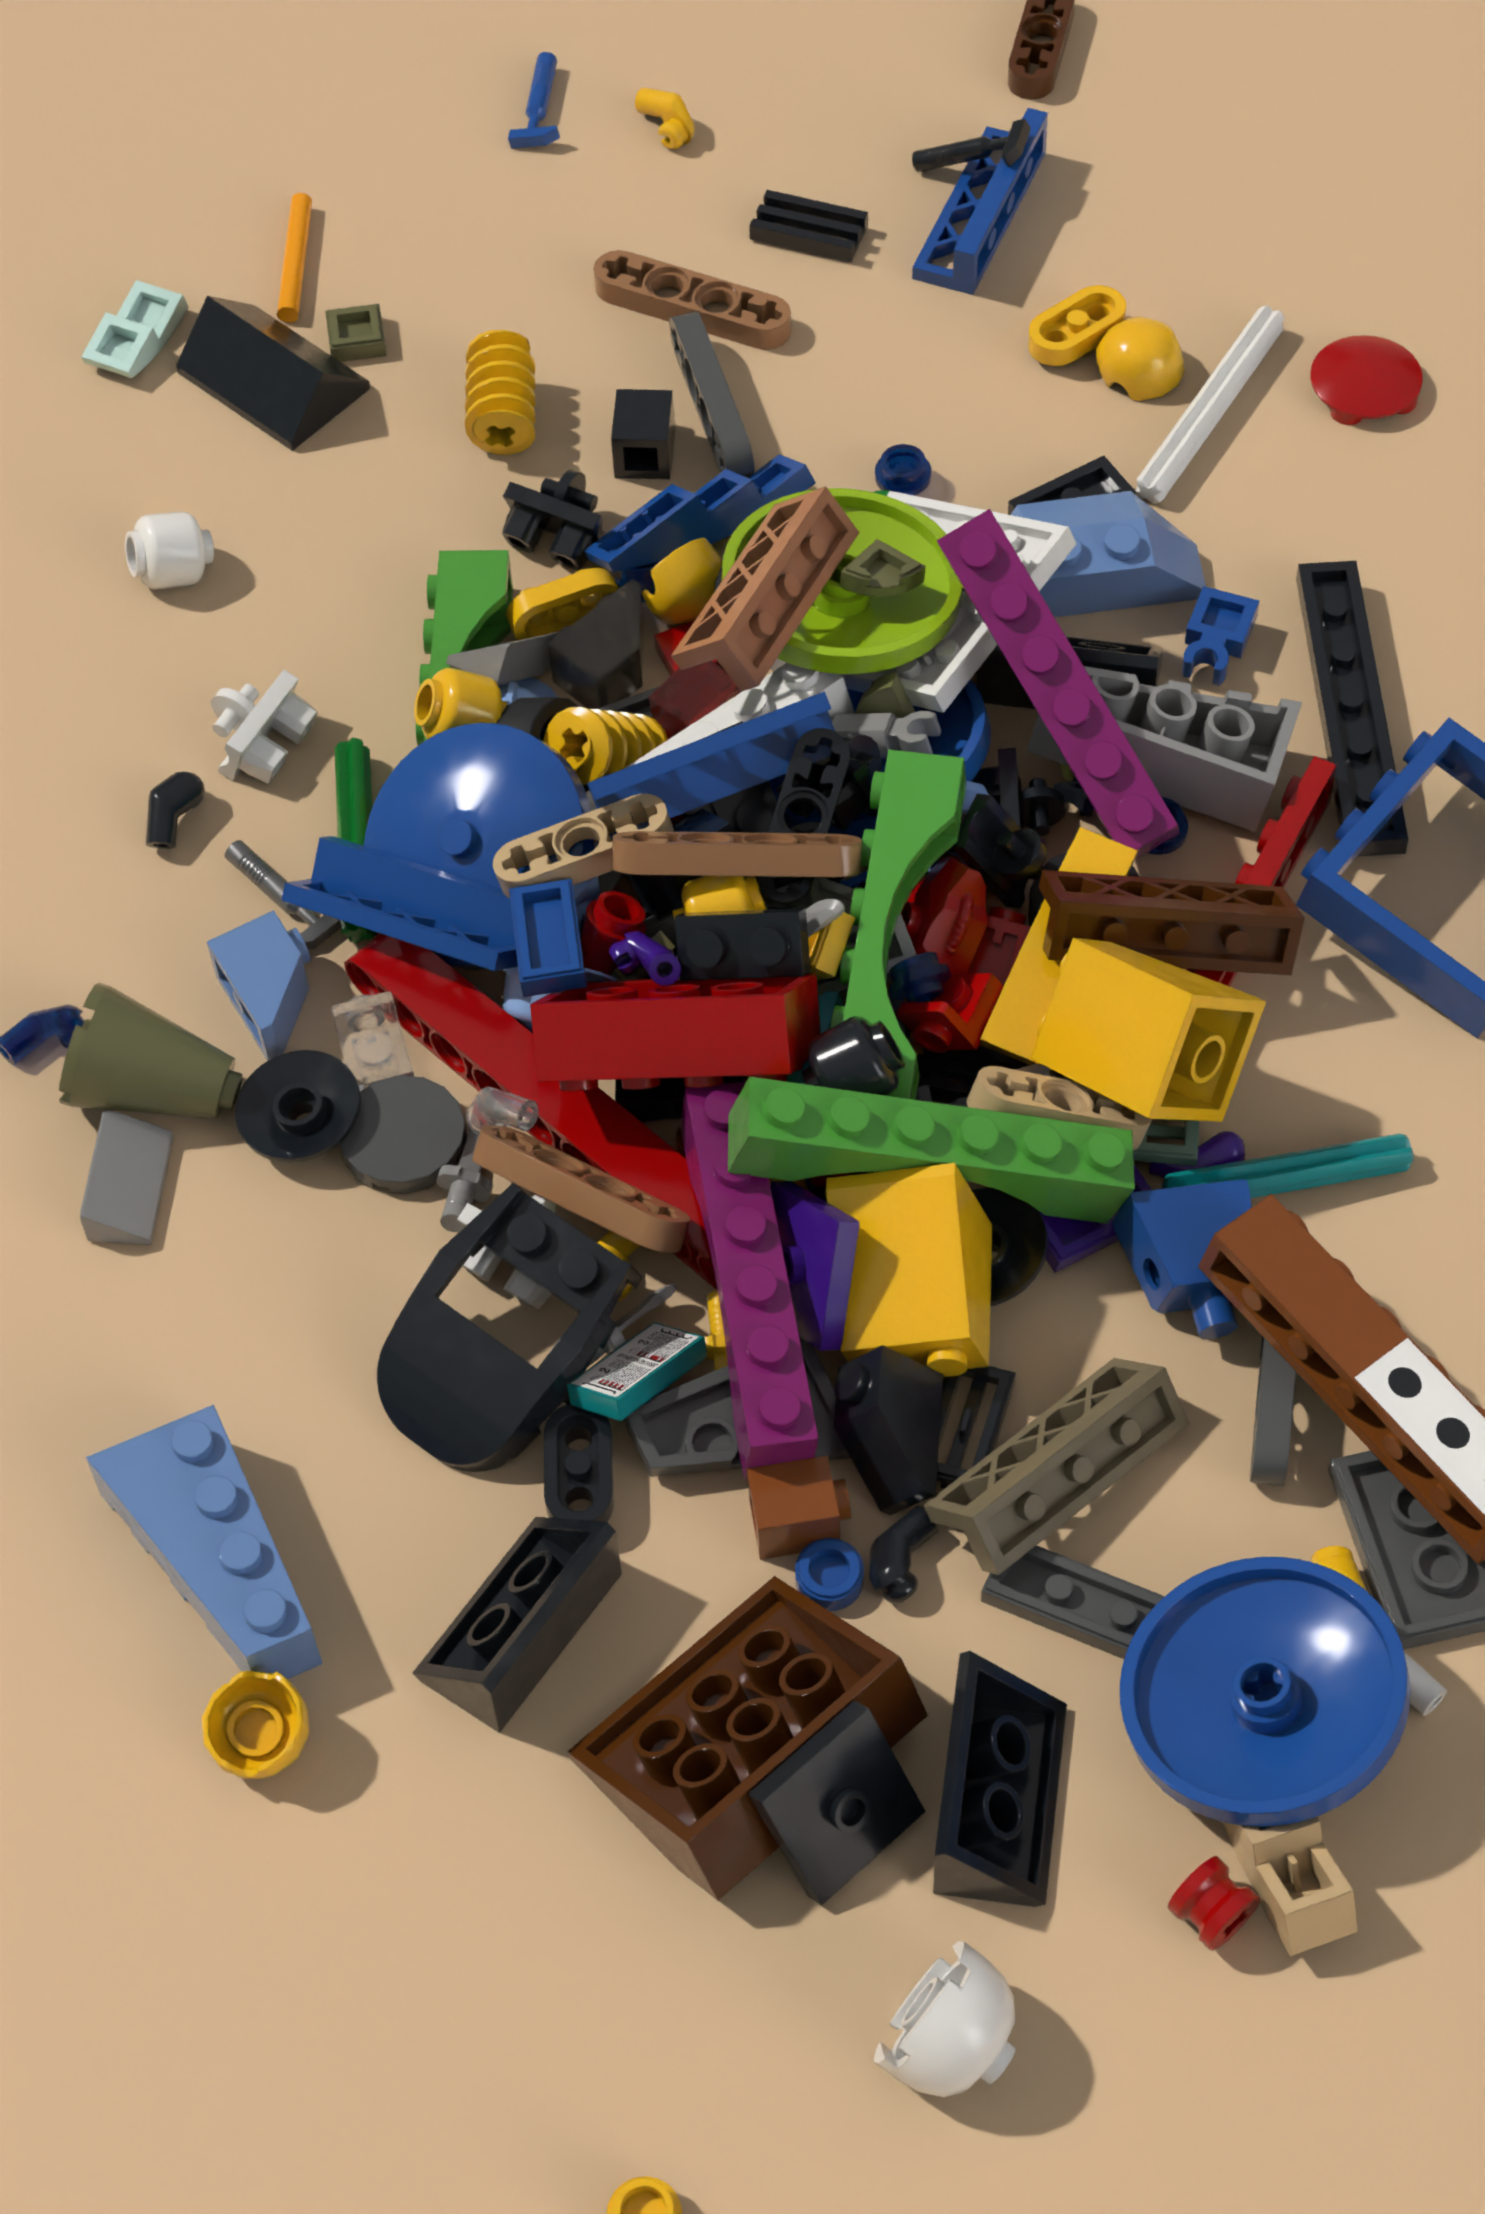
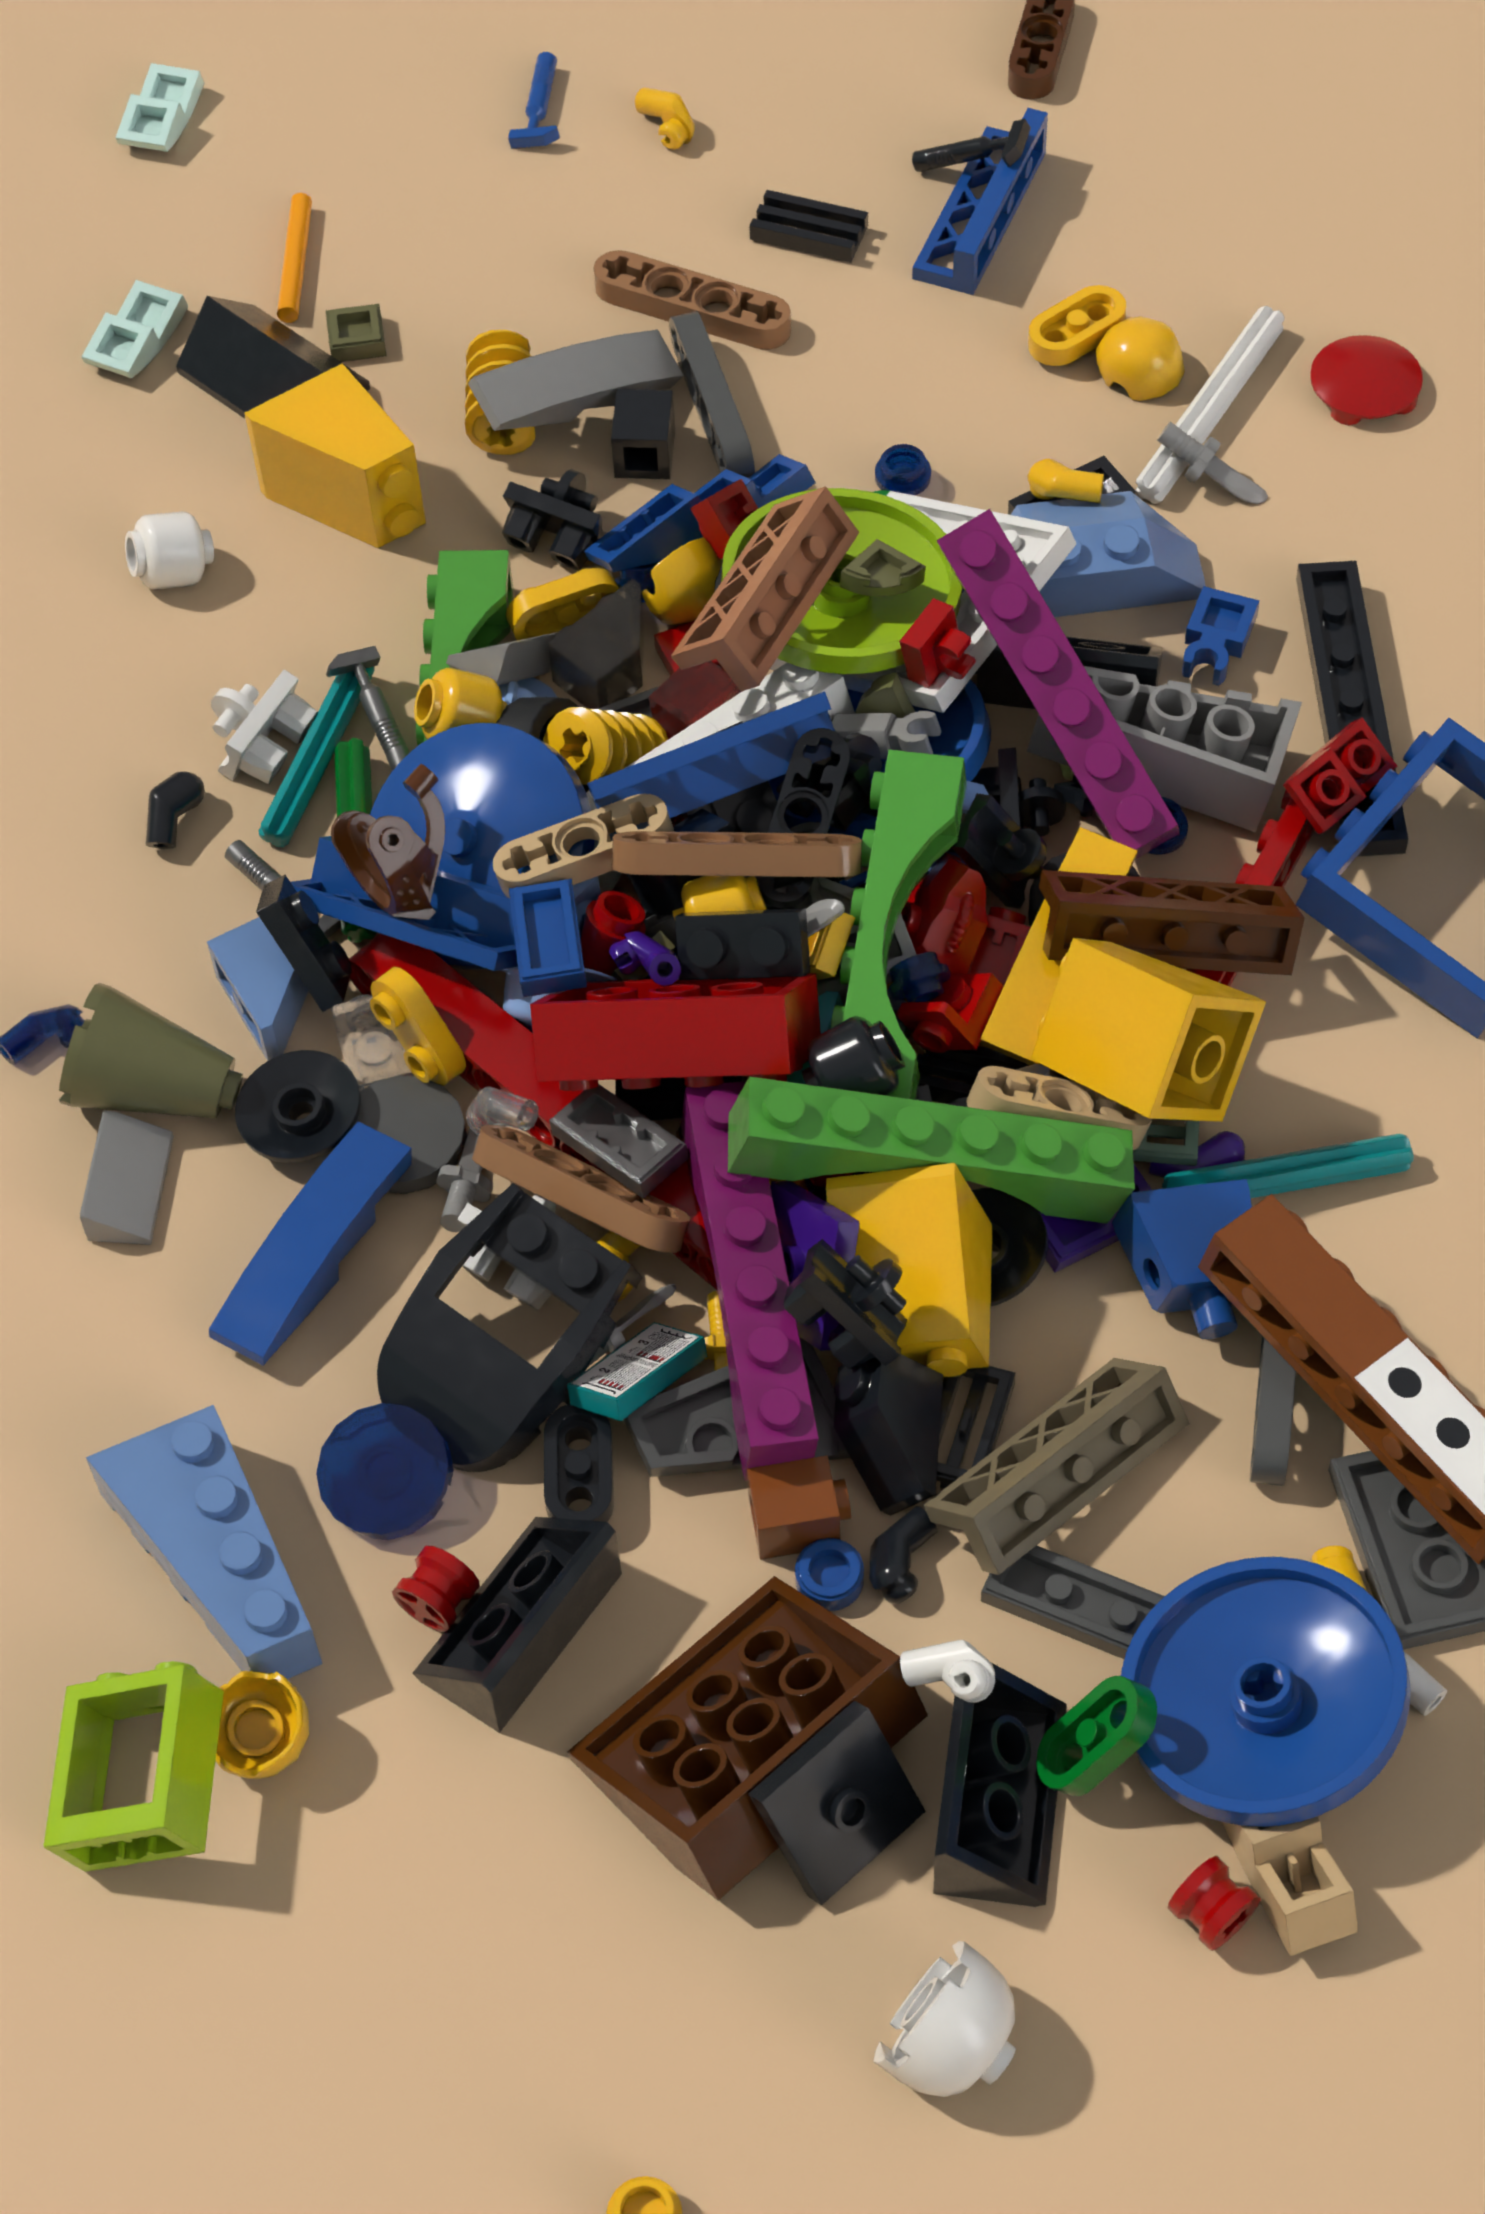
none -> lime window [43,1661,224,1872]
none -> light aqua slope [116,63,204,152]
none -> blue slope [209,1121,412,1365]
none -> yellow slope [244,363,426,548]
none -> black plate [256,875,352,1012]
none -> teal axle [258,667,375,847]
none -> clear blue tile [316,1403,454,1540]
none -> flat silver piece [326,646,410,771]
none -> reddish brown helmet [331,764,445,920]
none -> yellow plate [370,967,466,1086]
none -> red wheel [392,1546,480,1632]
none -> light grey slope [468,329,684,431]
none -> flat silver plate [549,1084,689,1199]
none -> red bracket [690,479,759,559]
none -> black hips [783,1239,907,1370]
none -> red tile [899,598,976,689]
none -> white arm [900,1640,996,1702]
none -> yellow arm [1027,459,1104,503]
none -> green plate [1036,1676,1157,1796]
none -> light grey piece [1157,422,1268,504]
none -> red slope [1283,717,1398,835]

